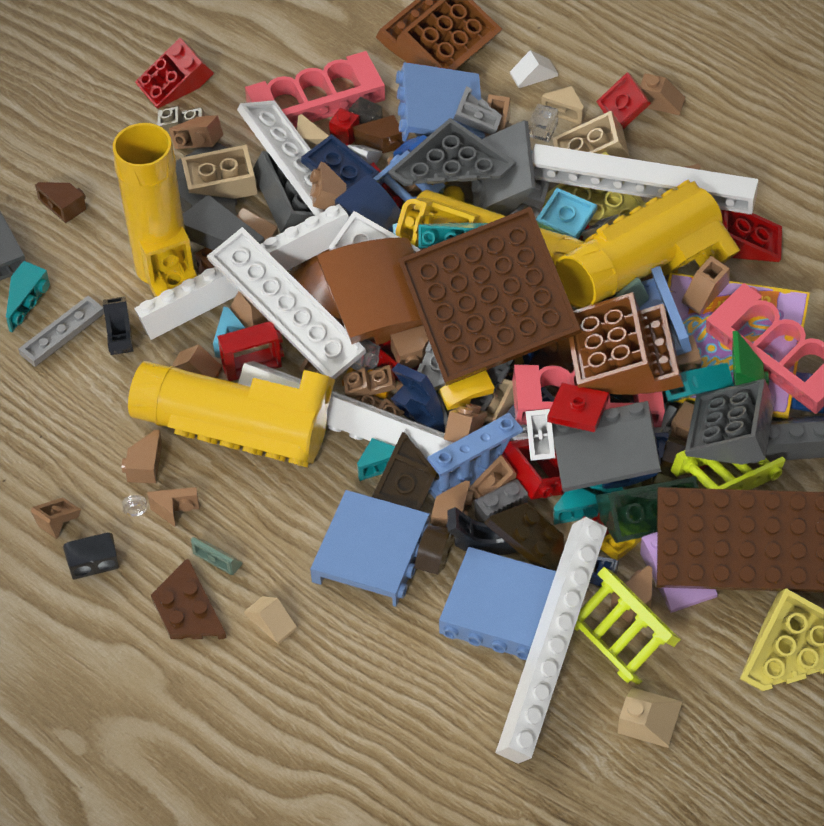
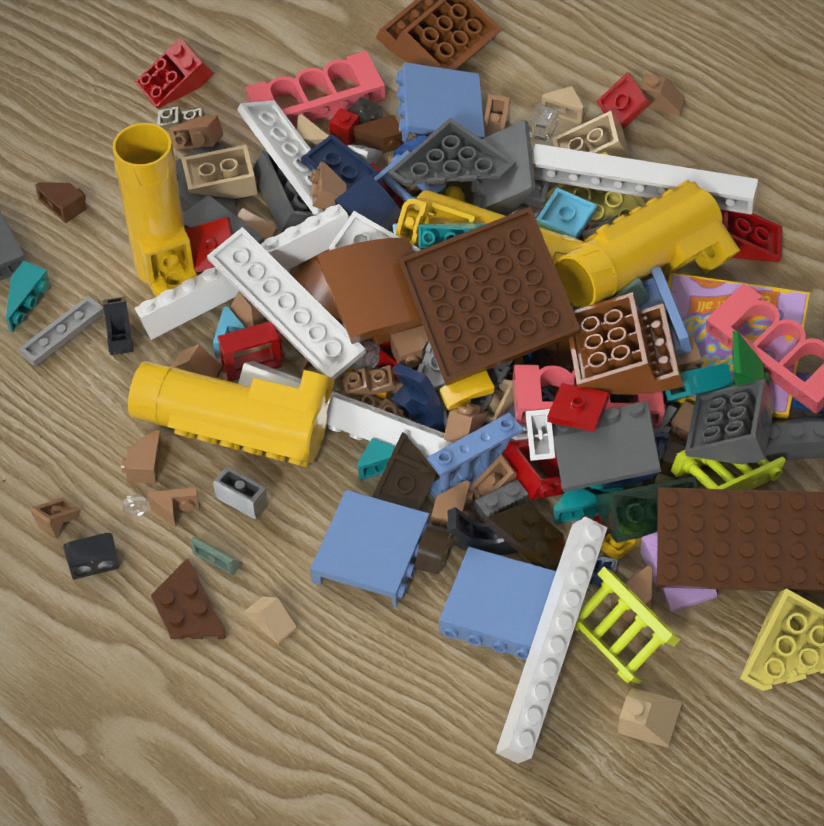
light grey wing [453,86,502,135] -> none
white slope [510,50,558,88] -> none
medium nougat slope [682,256,730,315] -> none
none -> red plate [185,217,233,274]
none -> flat silver brick [213,466,268,519]

